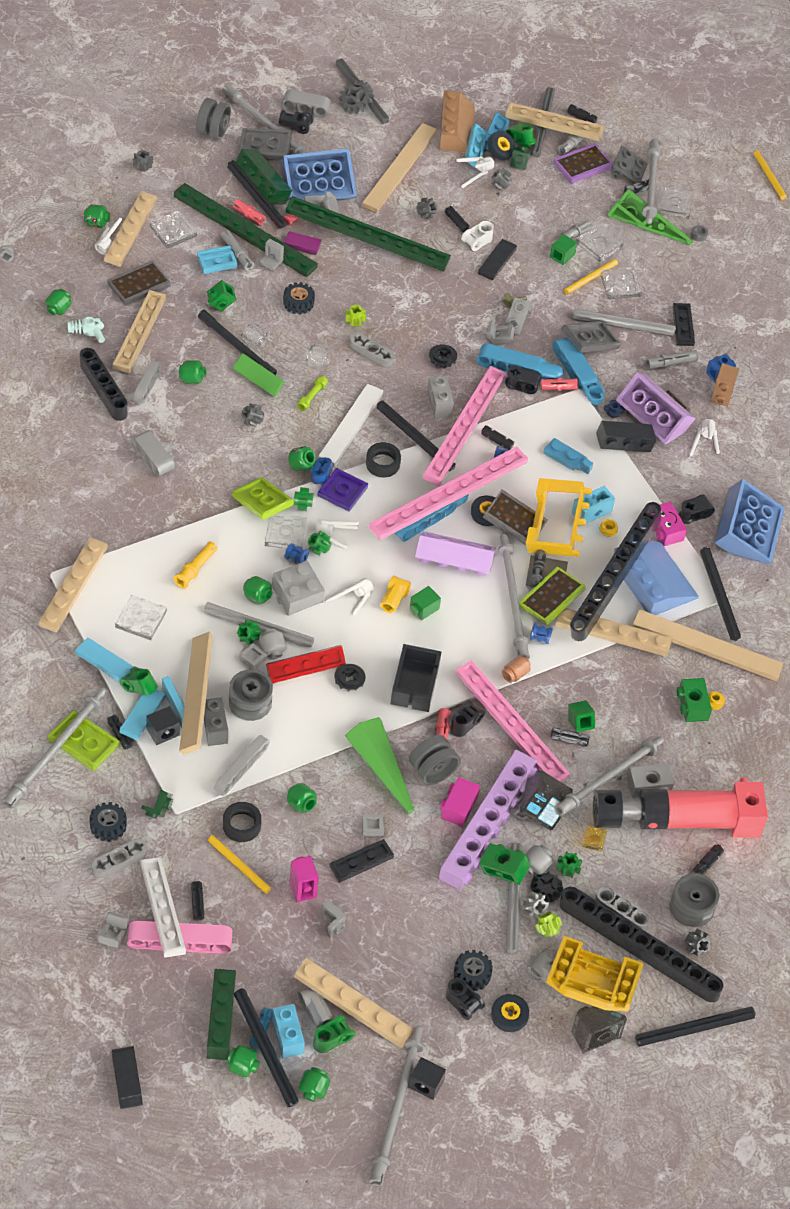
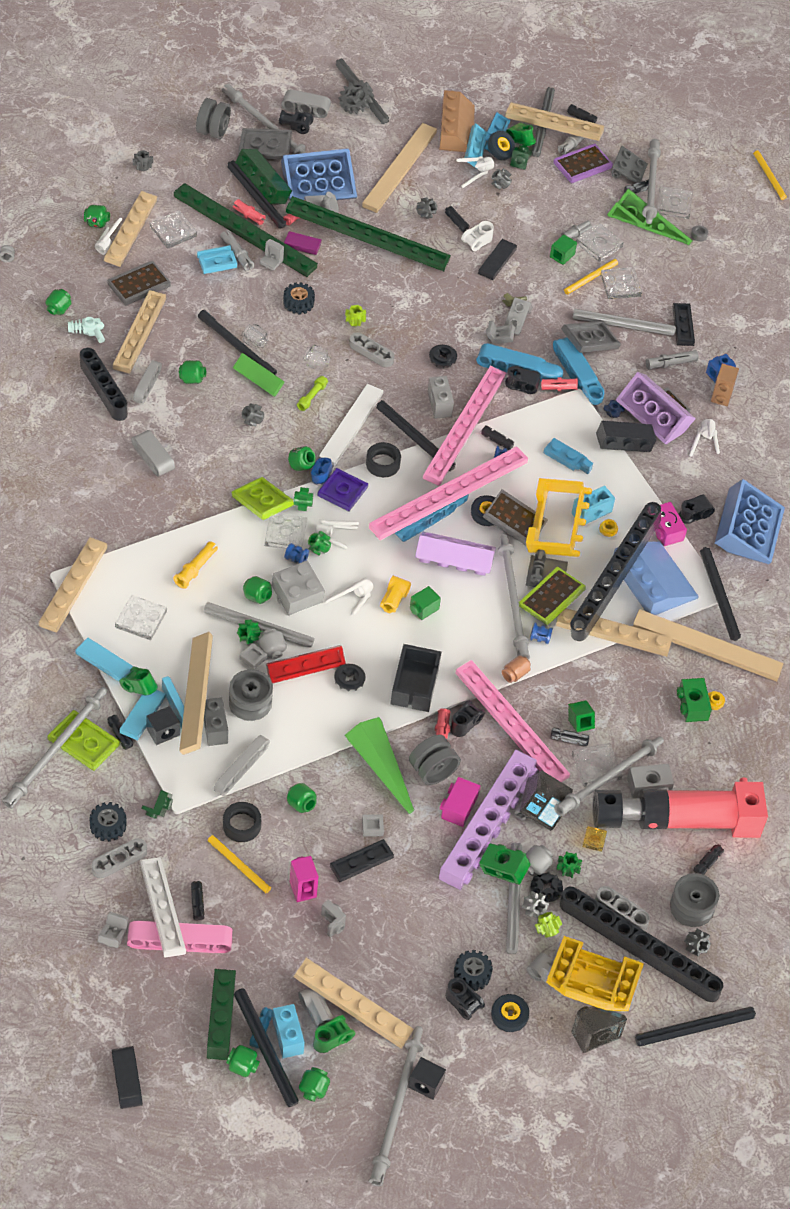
green brick [207,280,237,312] -> none

